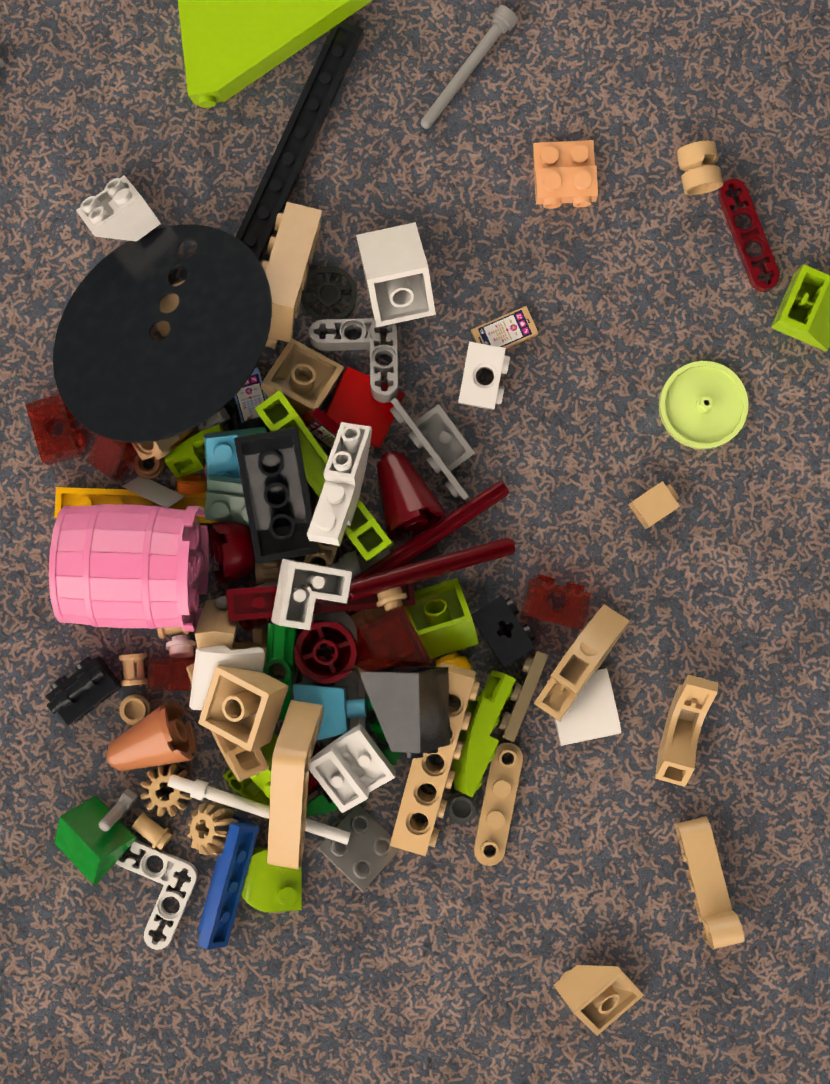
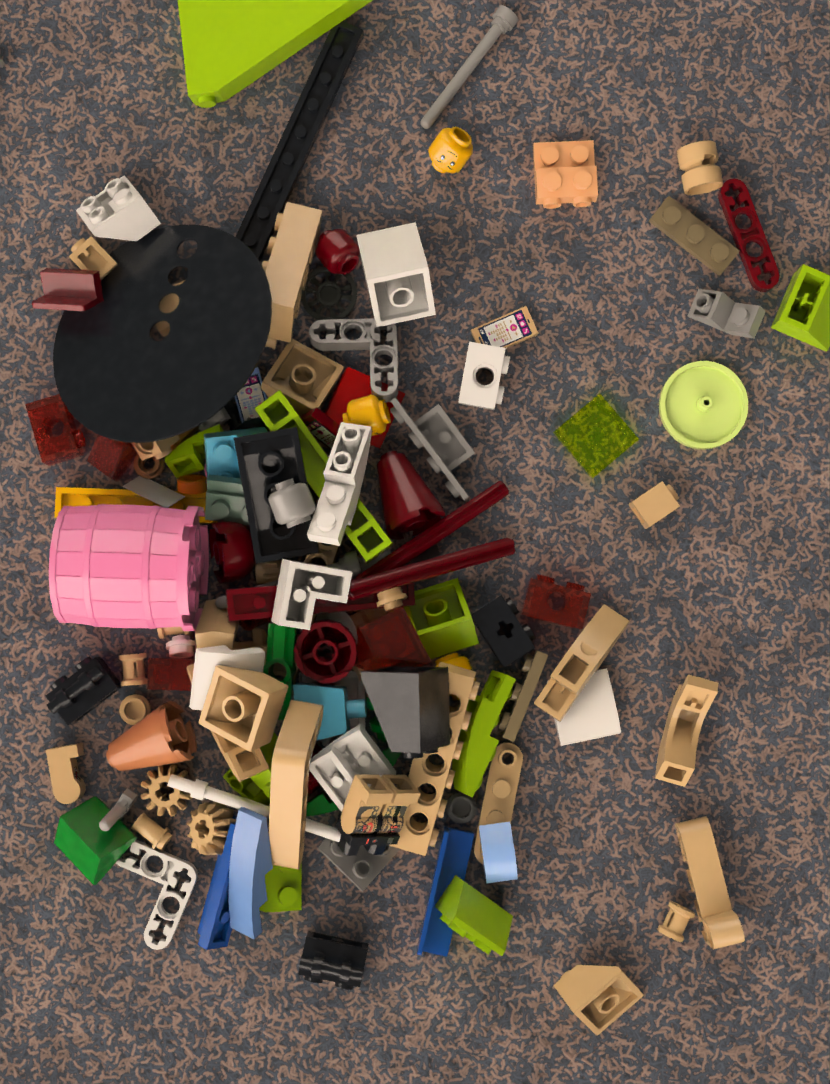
none -> dark red panel [32,268,104,311]
none -> tan leg [46,743,86,804]
none -> tan bracket [69,236,118,280]
none -> medium blue slope [228,807,273,939]
none -> light grey head [268,478,316,528]
none -> black brick [298,931,369,990]
none -> dark red head [315,228,360,275]
none -> tan hips [335,774,421,856]
none -> yellow head [343,395,390,436]
none -> blue panel [417,826,474,957]
none -> yellow head [428,126,473,173]
none -> lime slope [434,875,513,956]
none -> light blue brick [479,821,518,884]
none -> clear neon green tile [553,393,639,479]
none -> dark tan plate [649,196,740,277]
none -> tan bush [657,901,695,943]
none -> light grey slope [687,289,766,339]

